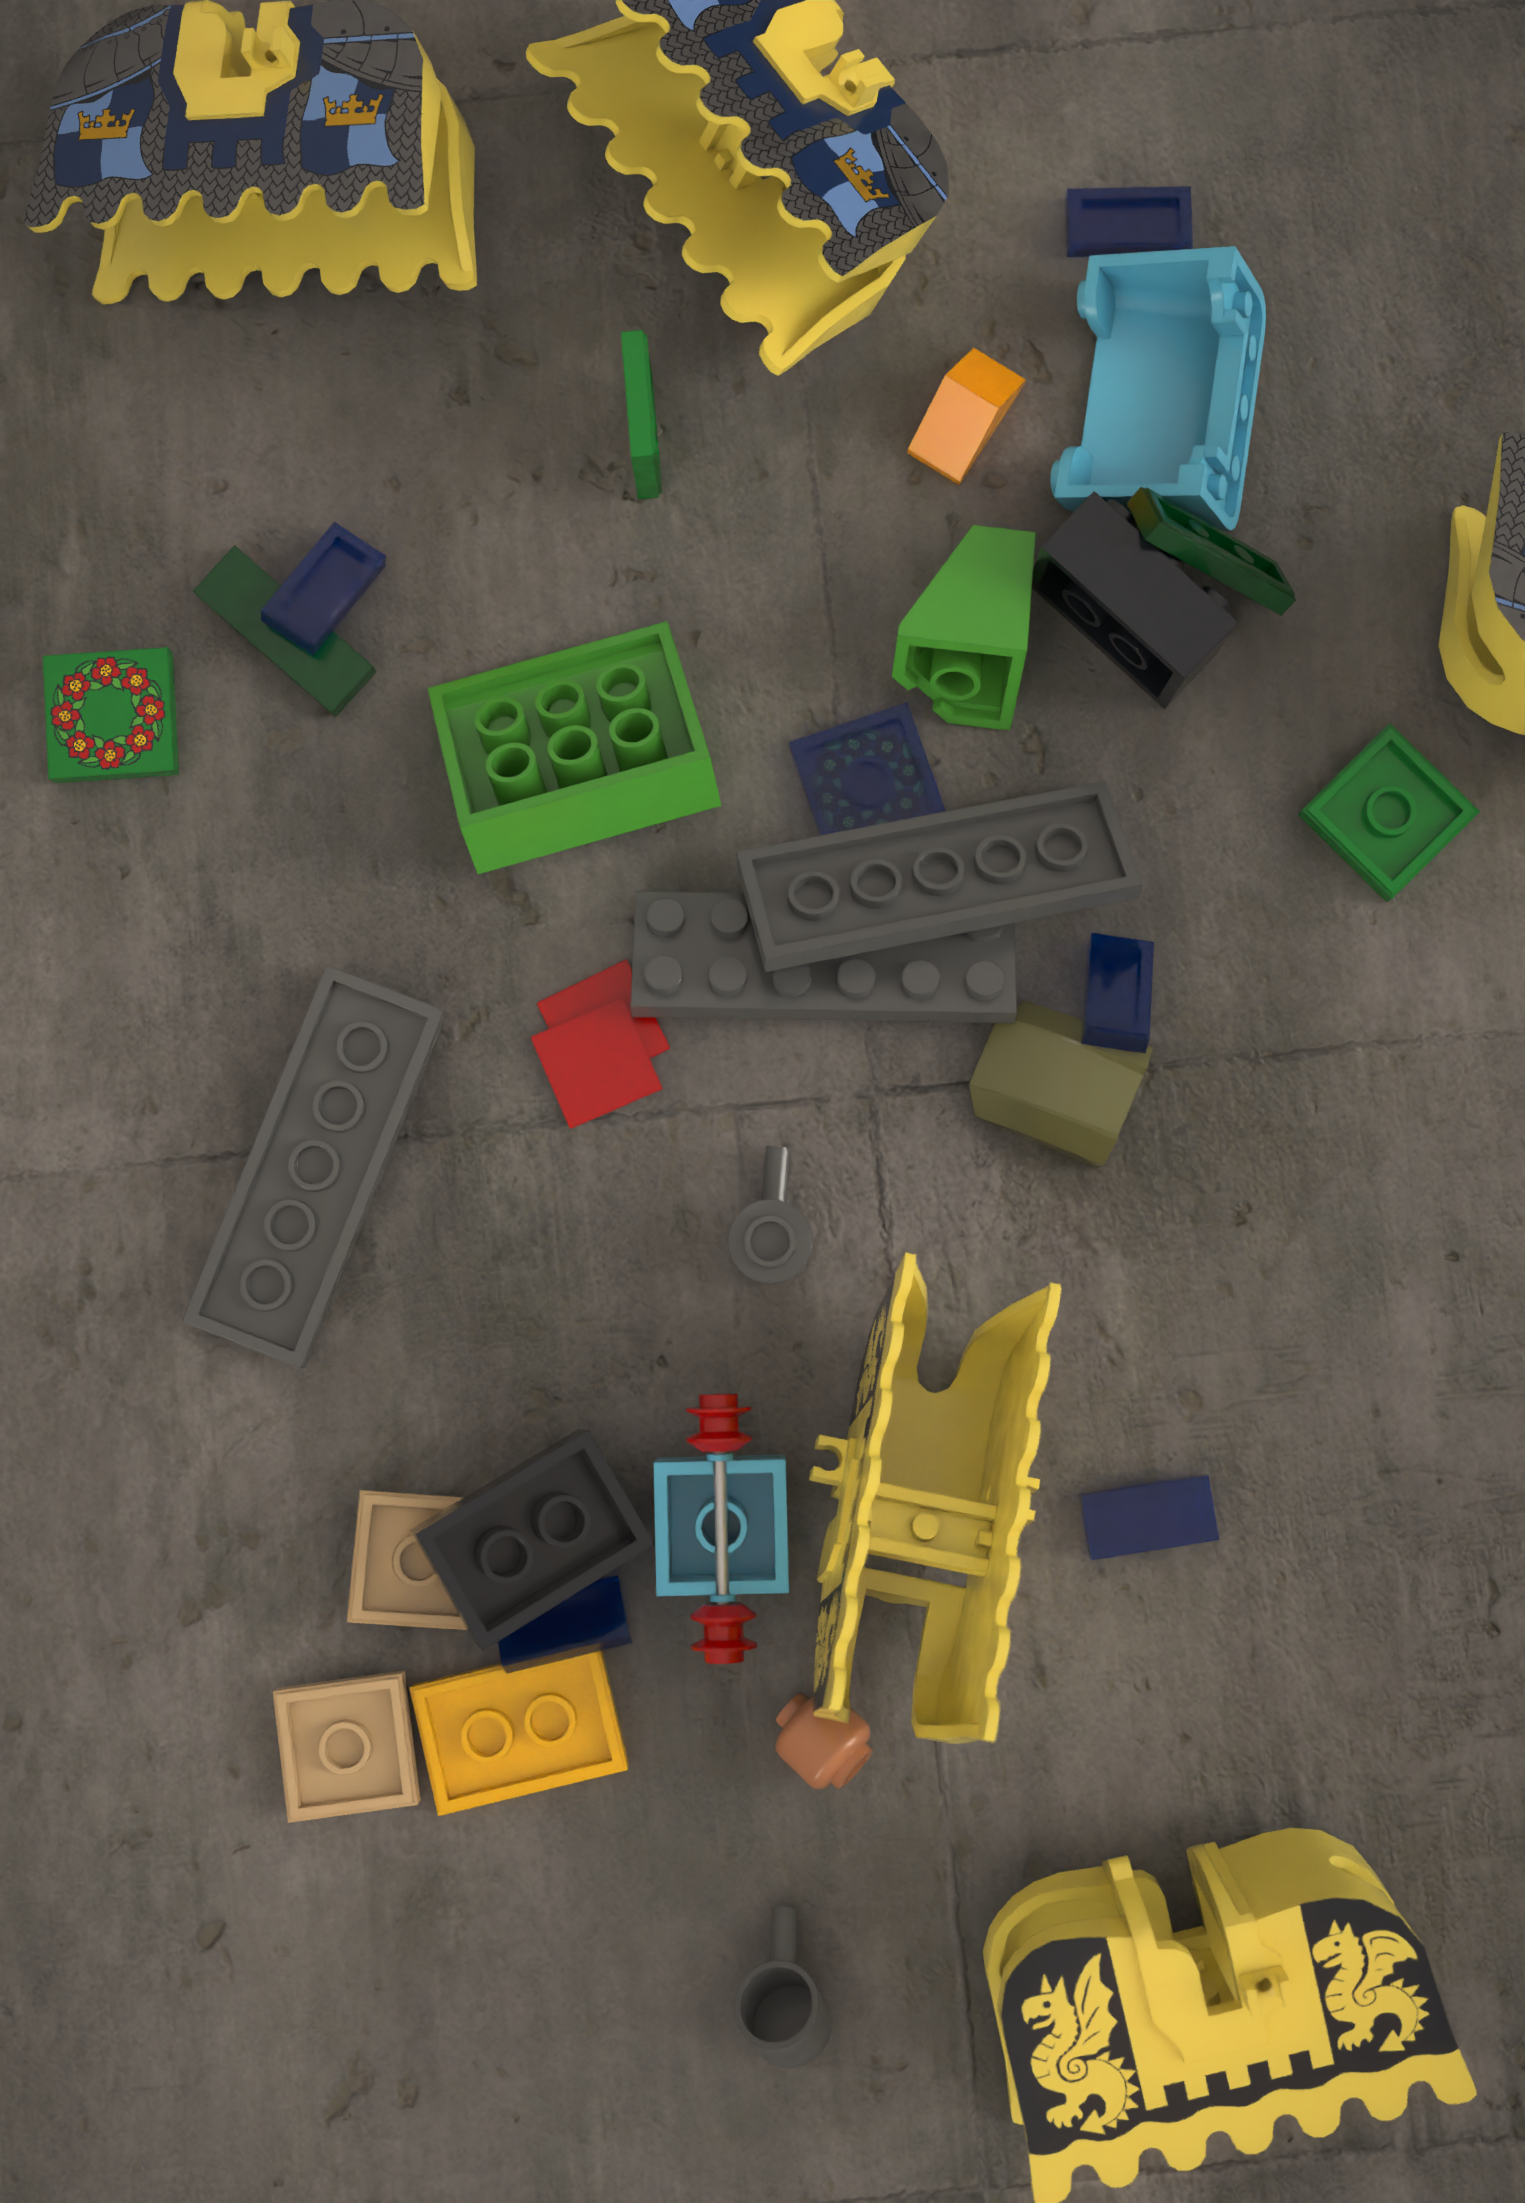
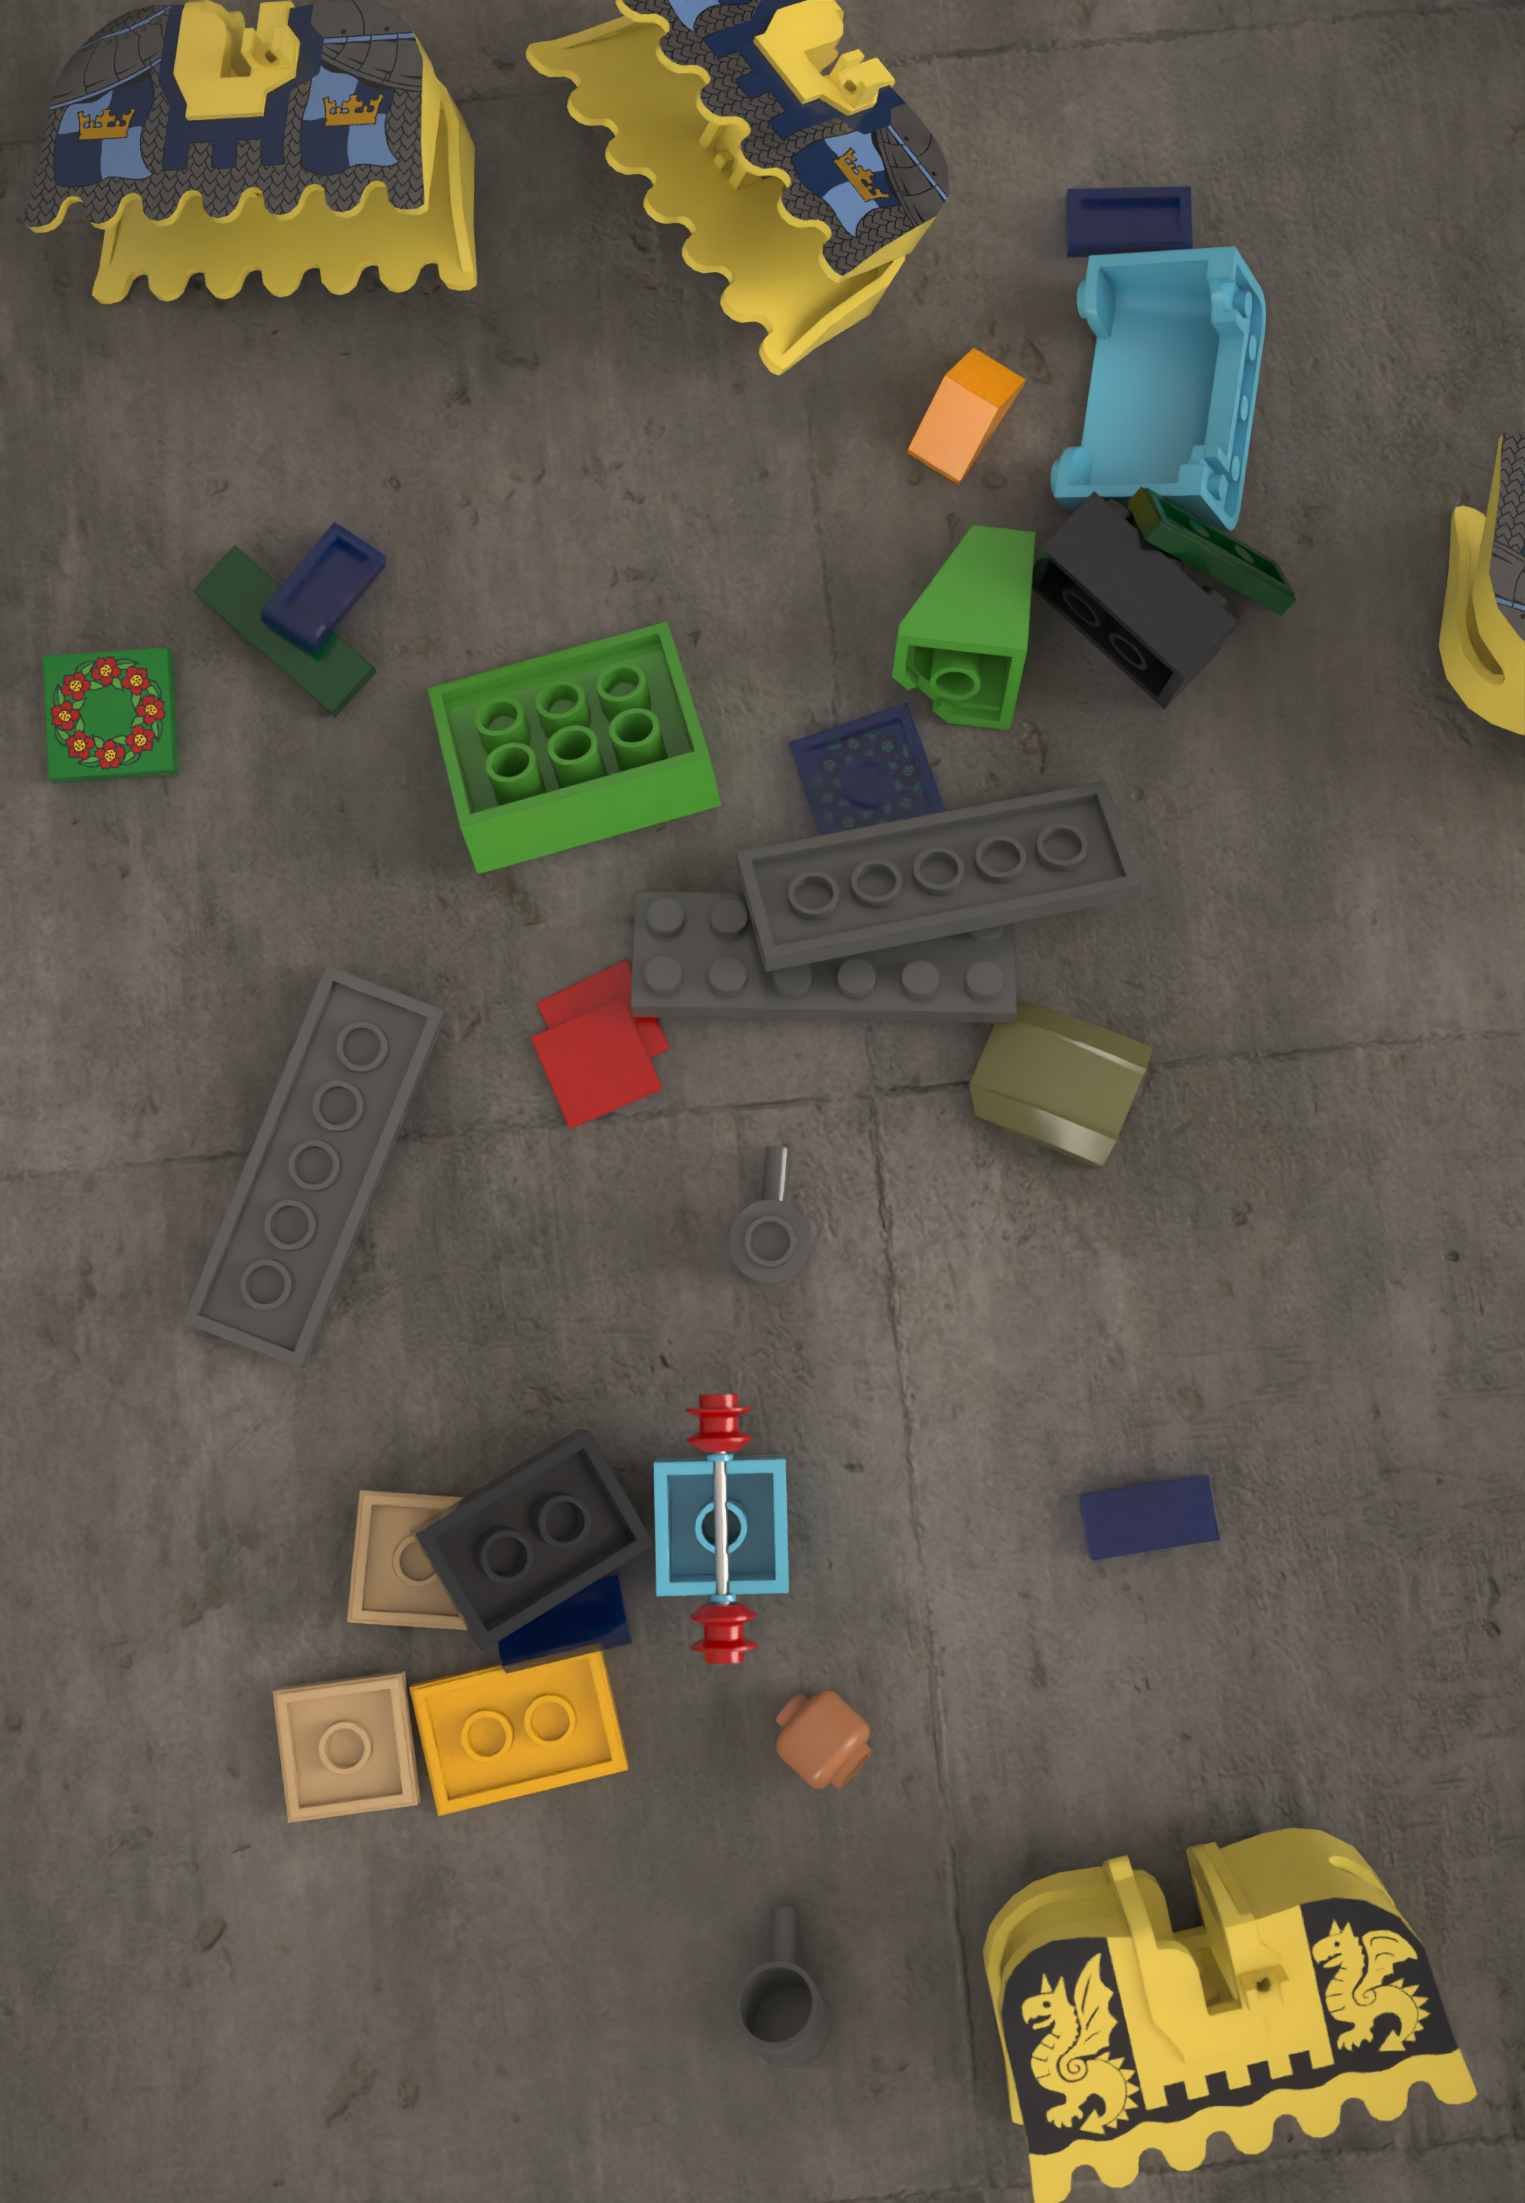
green tile [621,330,662,499] -> none
light yellow animal [809,1252,1061,1744] -> none
clear blue tile [1081,933,1154,1053] -> none
green tile [1297,723,1480,902] -> none

